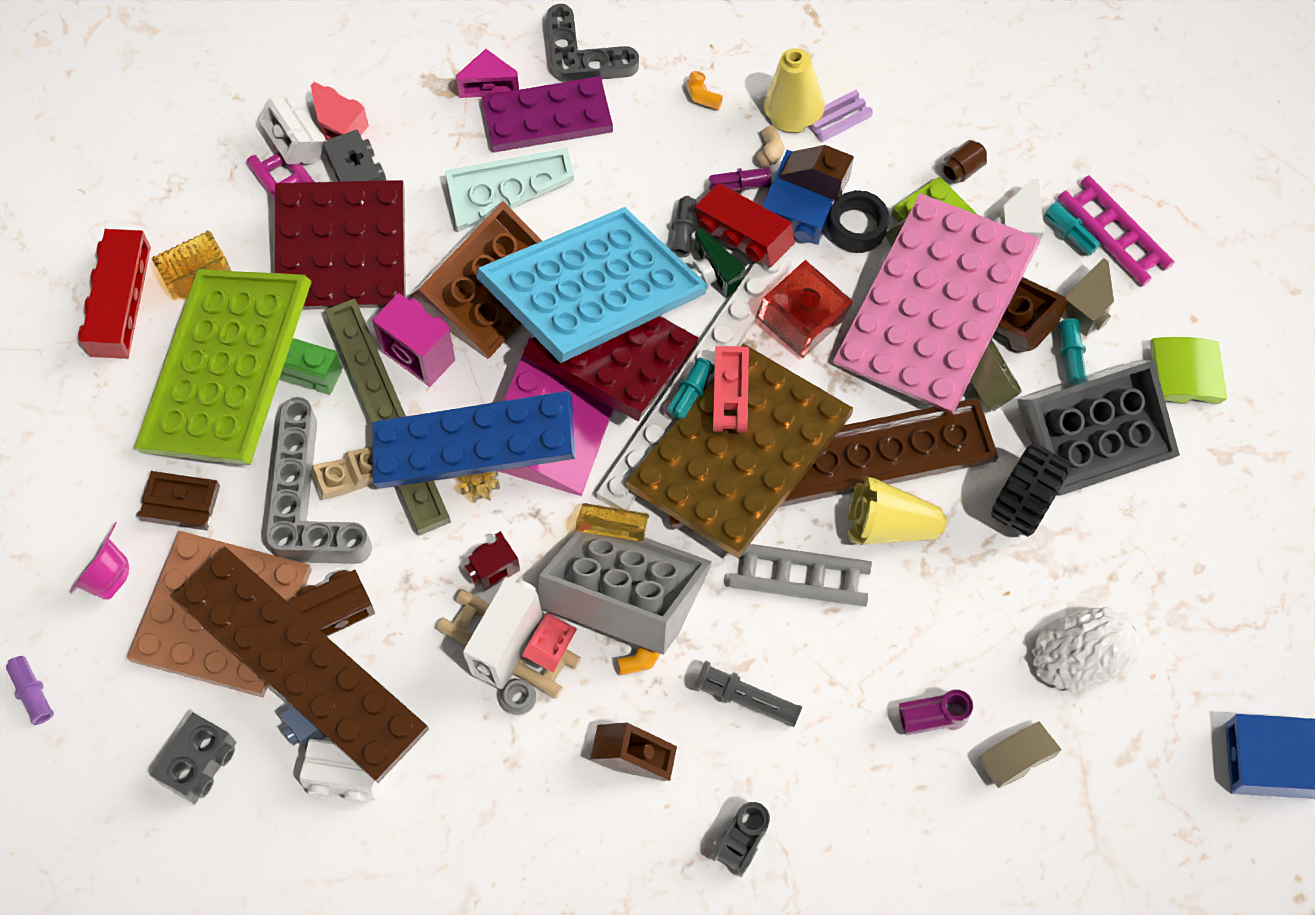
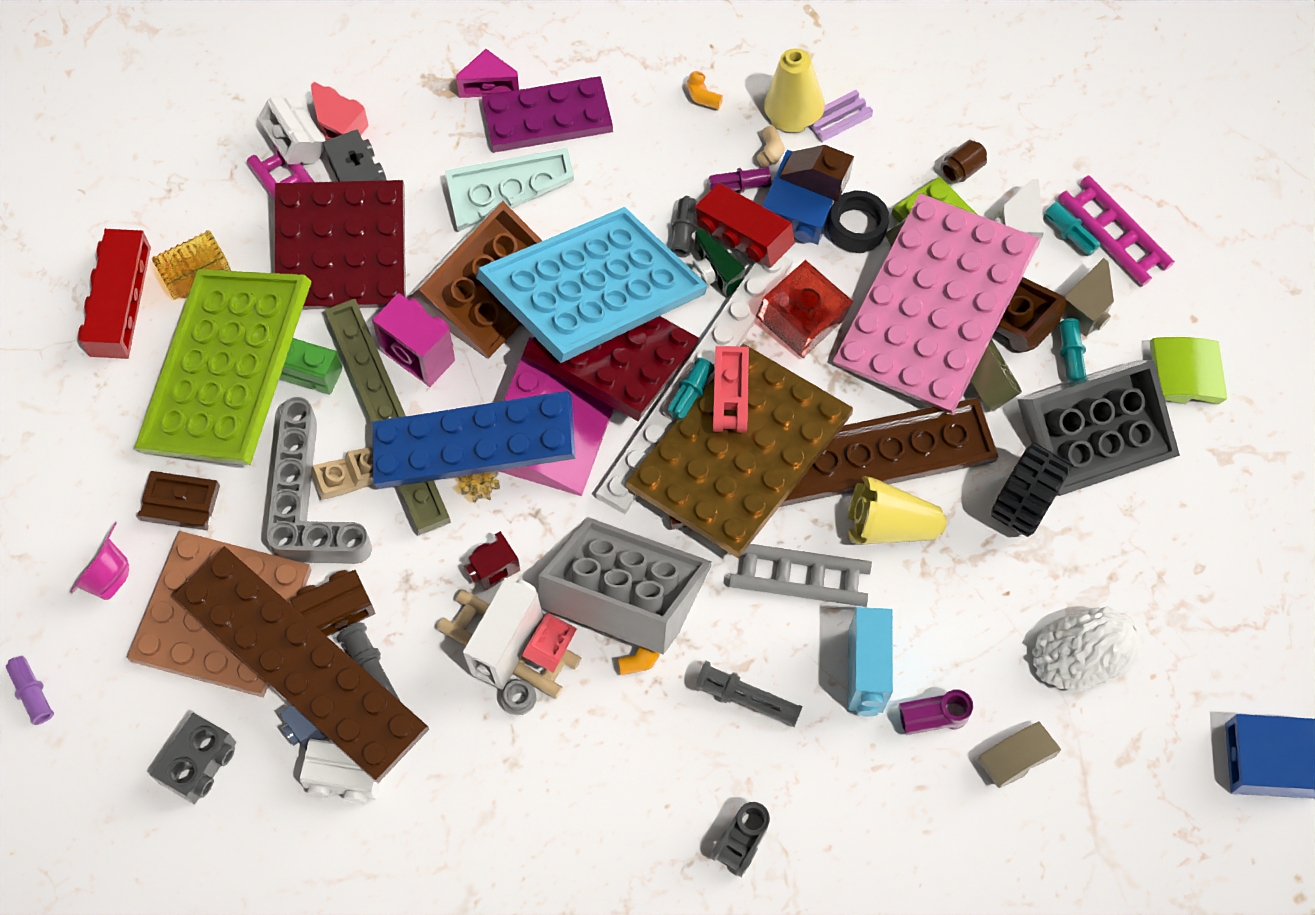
dark grey beam [547,4,639,82] -> none
clear yellow tile [575,503,649,542] -> none
reddish brown slope [590,722,677,781] -> none
none -> dark grey pin [336,622,401,702]
none -> medium azure brick [848,607,893,717]

